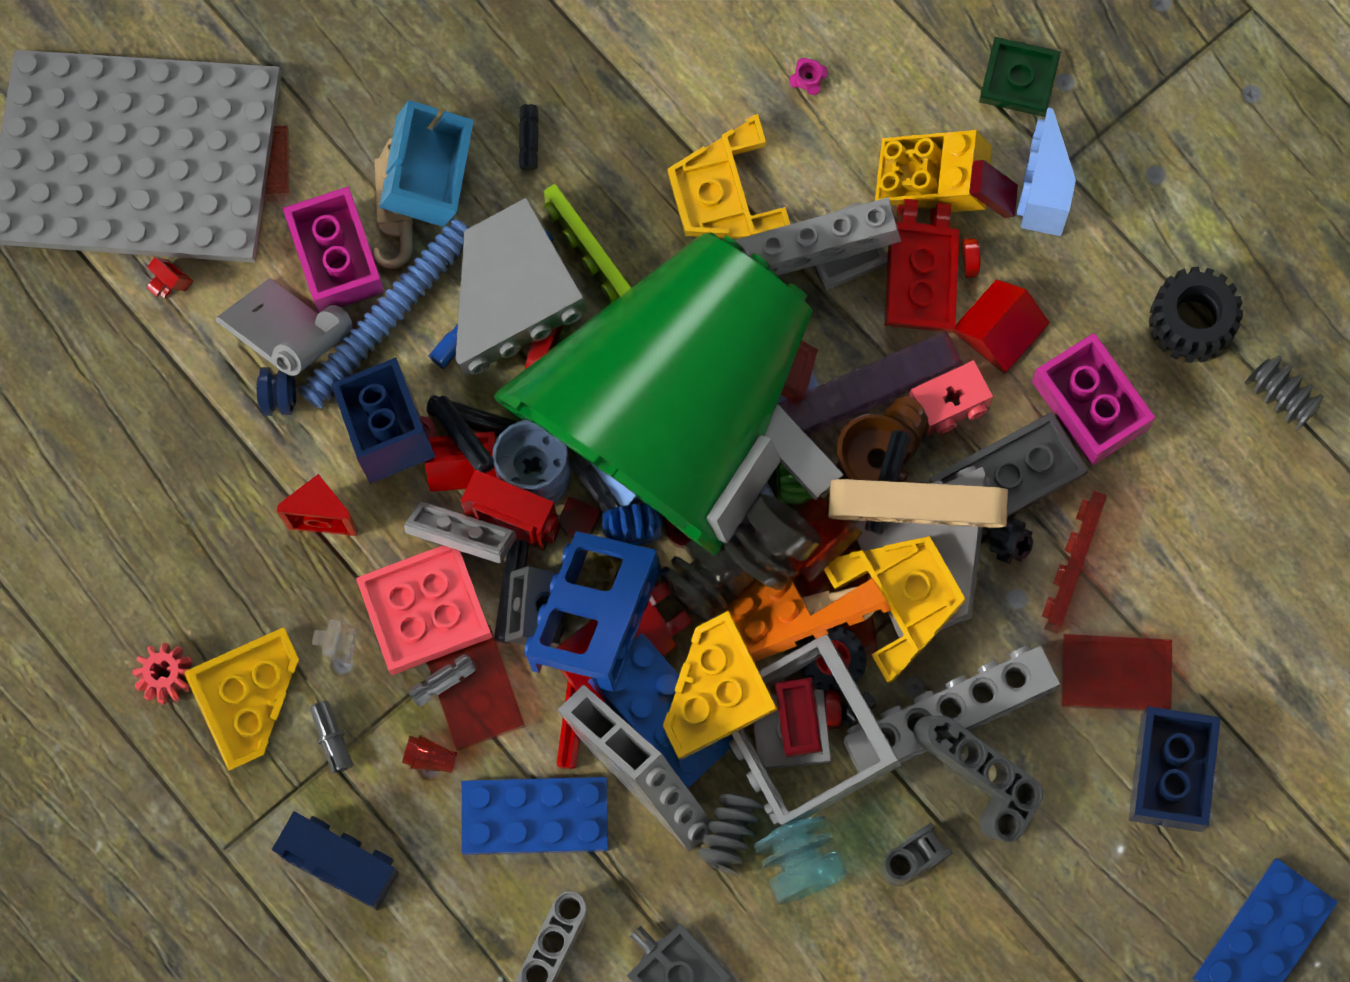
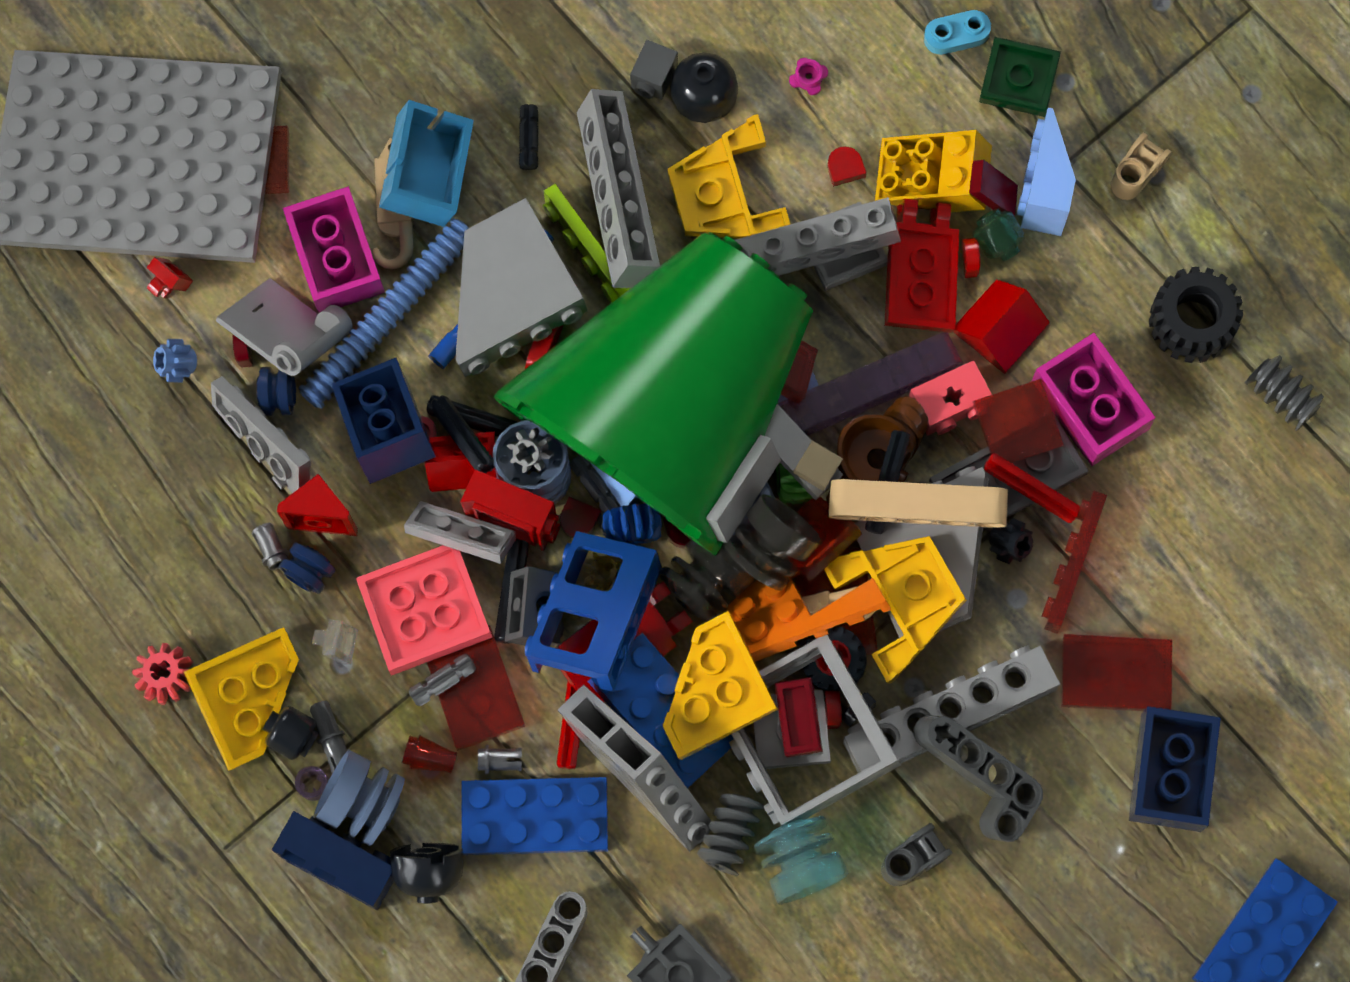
none -> medium blue gear [153,339,197,383]
none -> light grey wing [211,376,311,493]
none -> dark red tile [233,335,253,368]
none -> flat silver pin [252,523,289,570]
none -> black head [262,706,319,760]
none -> dark blue wheel [278,543,336,594]
none -> clear purple bush [295,766,329,801]
none -> sand blue wheel [313,749,405,847]
none -> black cylinder [390,843,464,904]
none -> flat silver pin [478,745,522,774]
none -> light grey gear [507,427,554,473]
none -> light grey brick [577,89,660,288]
none -> dark grey brick [630,39,678,100]
none -> black cylinder [670,52,738,123]
none -> dark tan tile [793,440,843,492]
none -> red tile [827,146,866,187]
none -> medium azure plate [924,10,991,55]
none -> clear green head [973,208,1025,262]
none -> clear red tile [973,379,1064,463]
none -> red axle [984,453,1080,523]
none -> tan piece [1111,132,1172,200]

